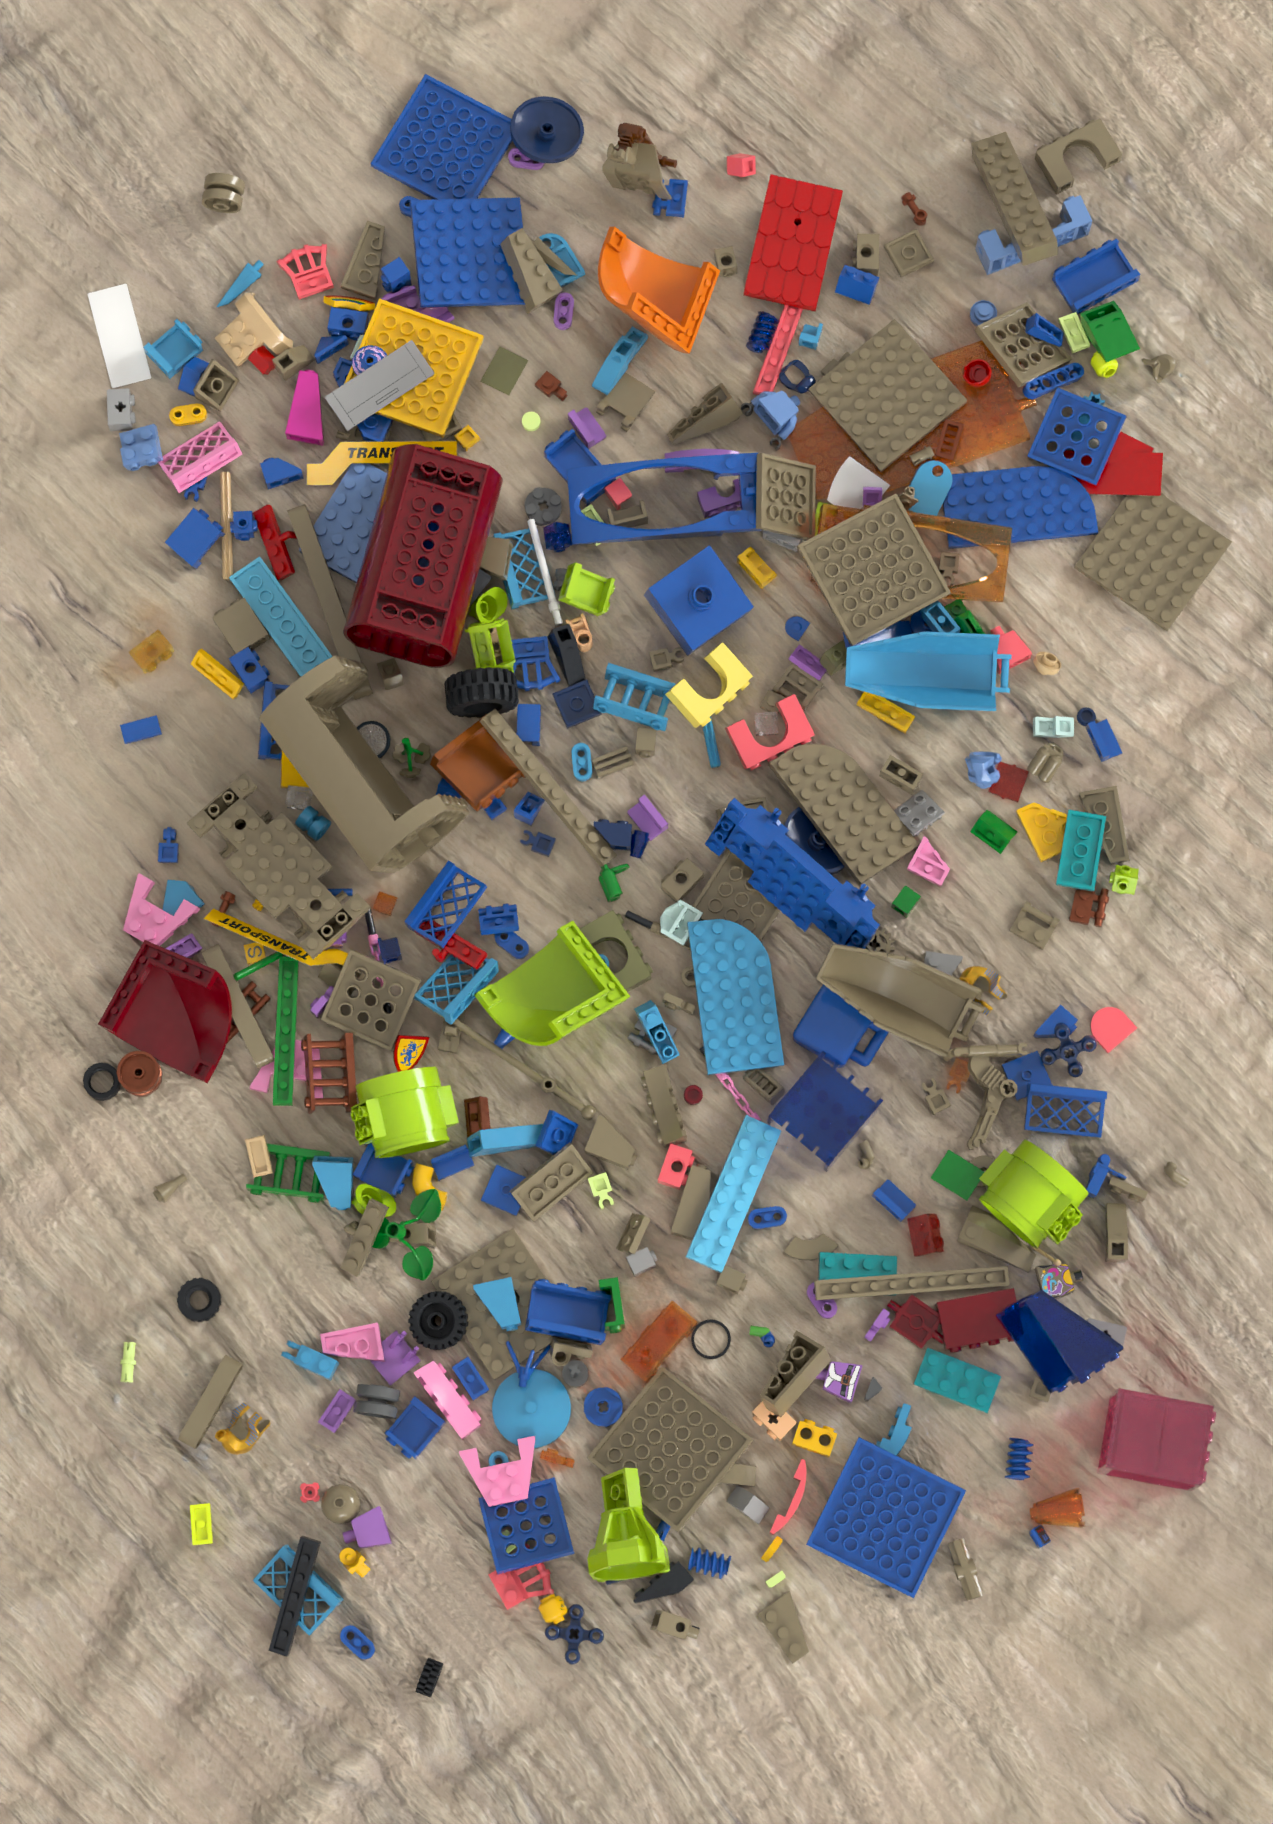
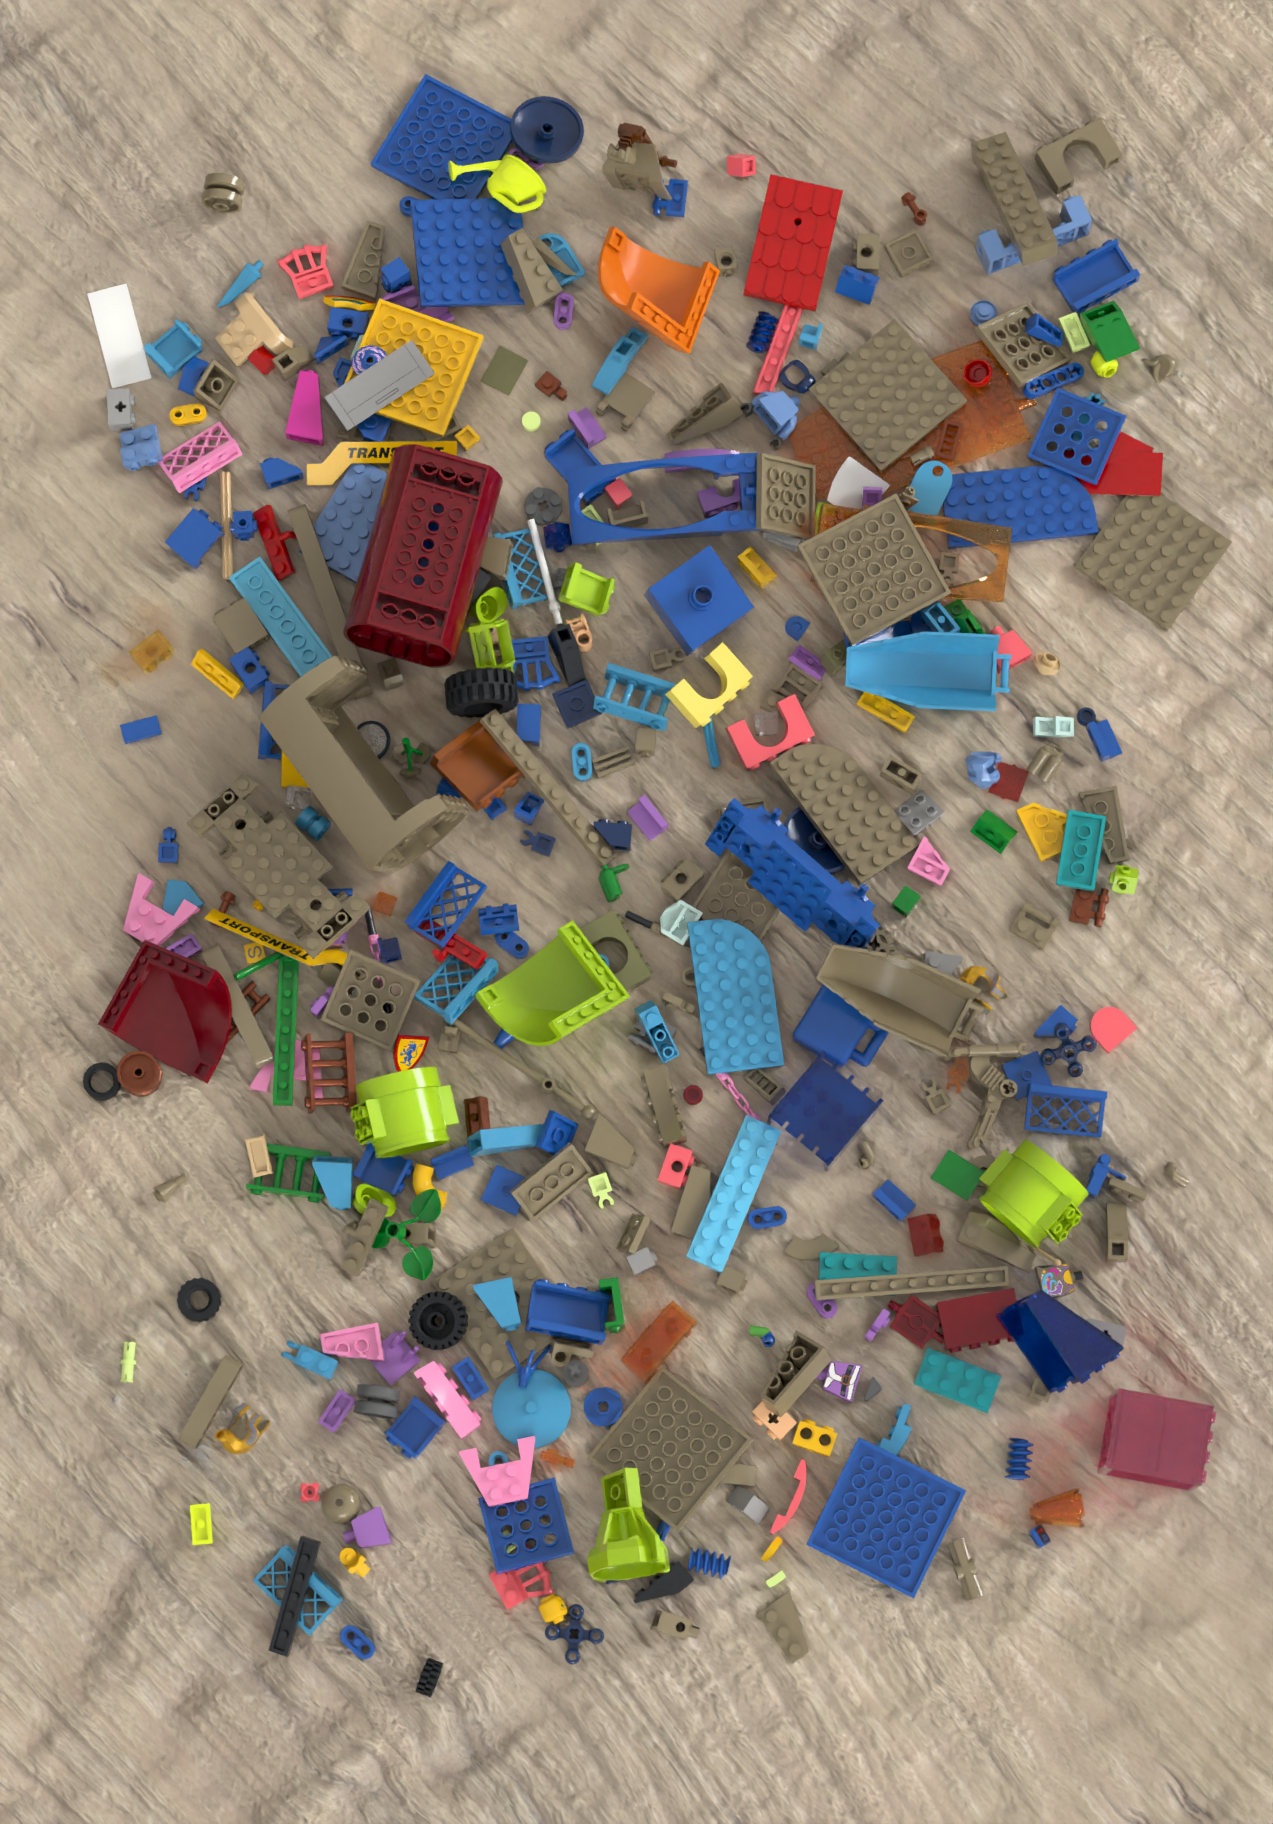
clear blue cone [630,830,650,859] -> none
black piece [691,1319,731,1359] -> none
none -> neon yellow piece [448,154,546,213]

